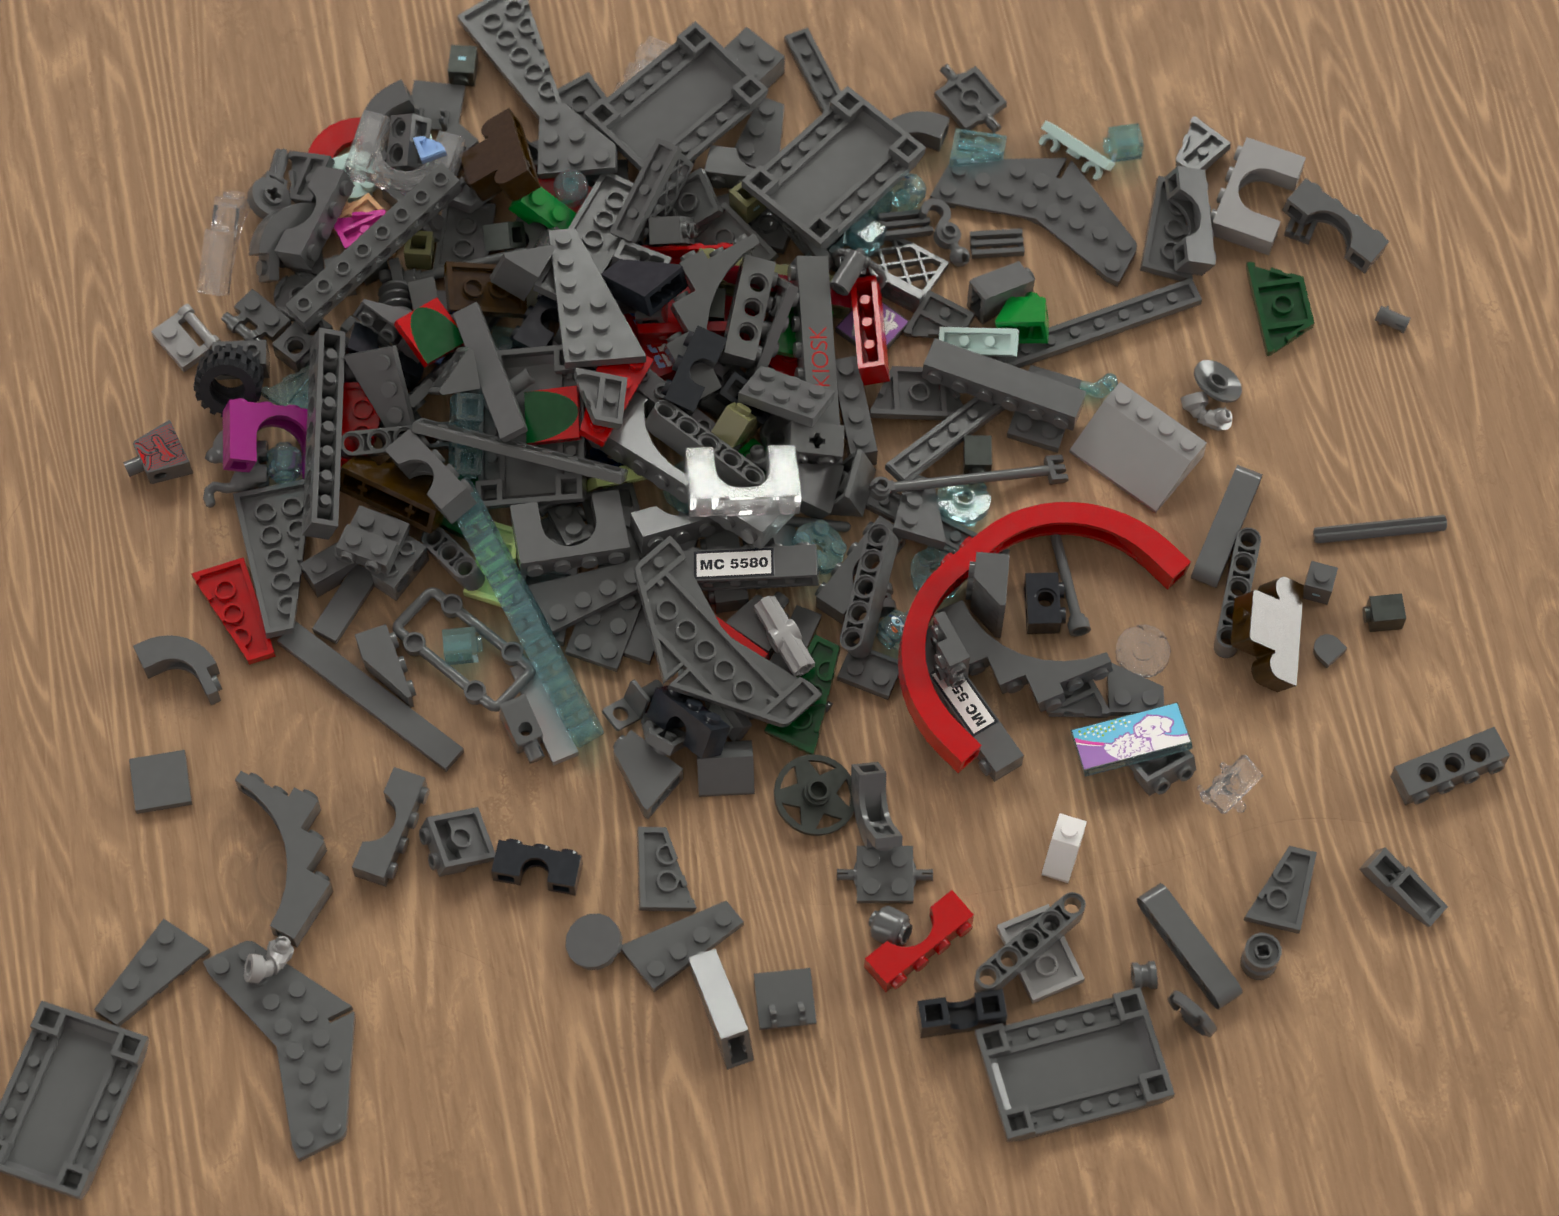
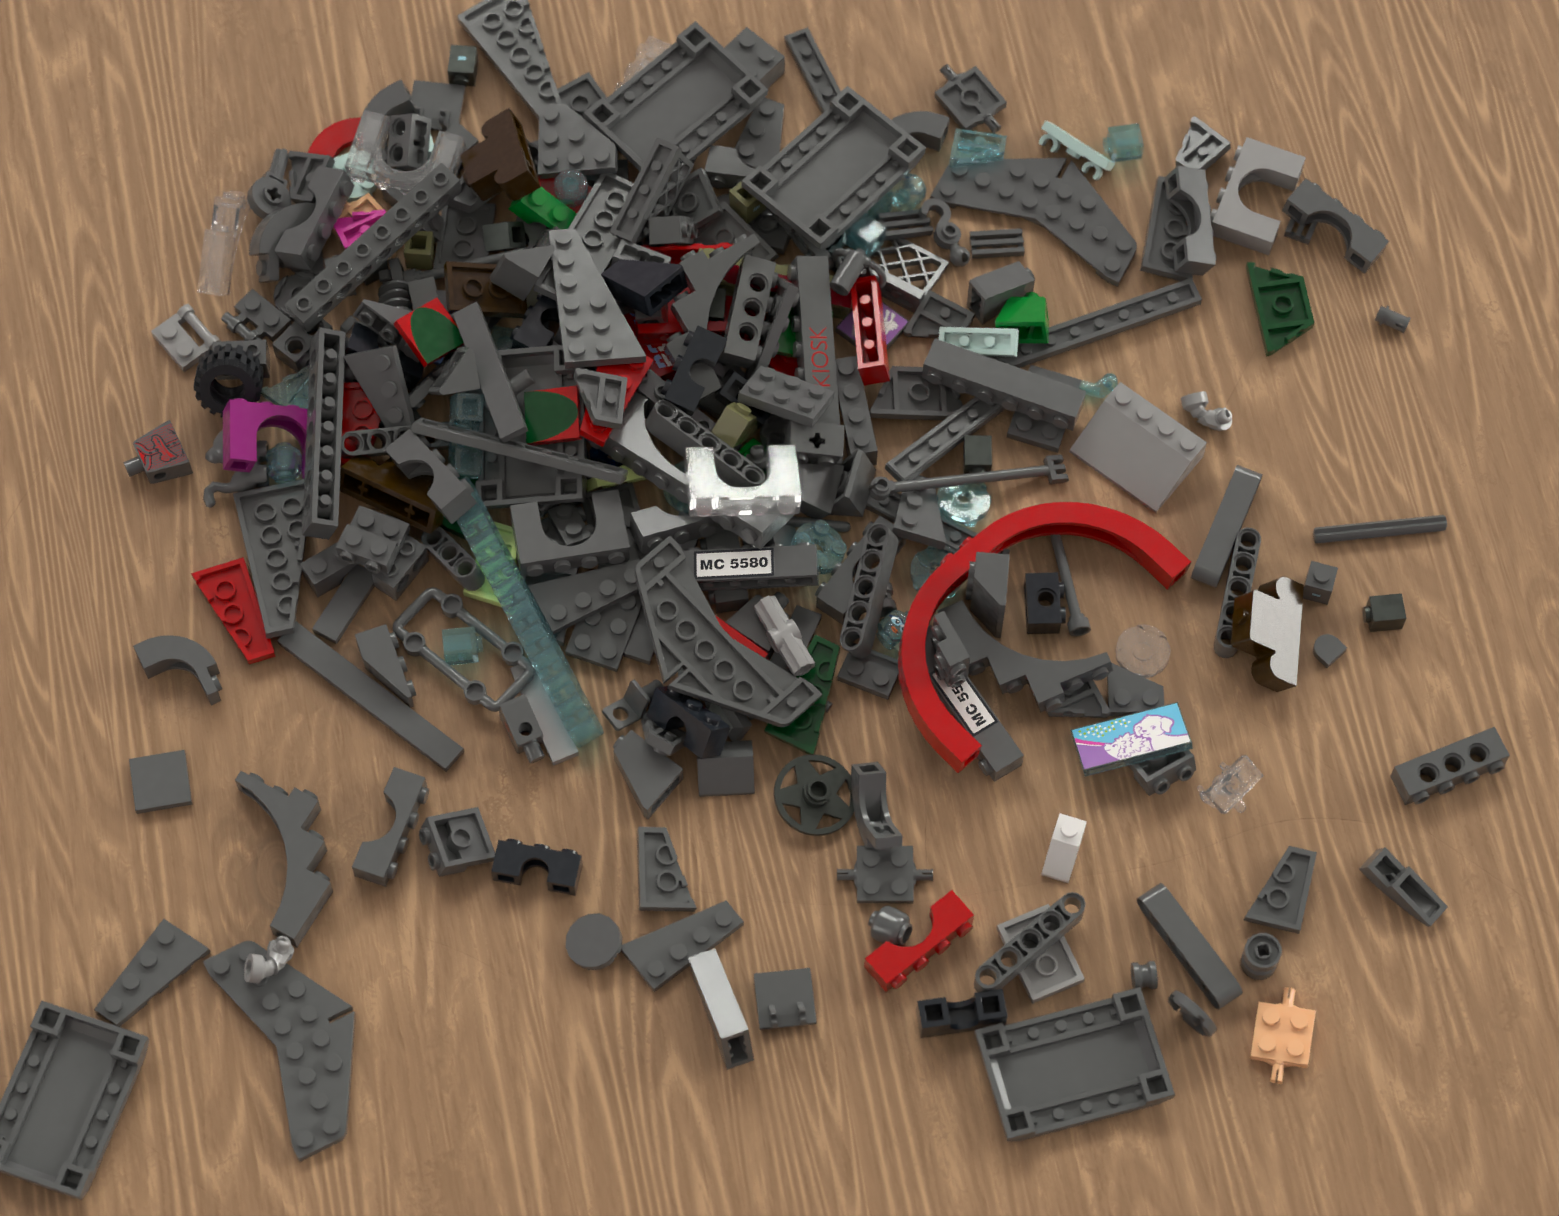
light blue tile [413,136,447,164] -> none
dark grey dish [1194,360,1242,403] -> none
none -> light nougat plate [1250,987,1316,1084]

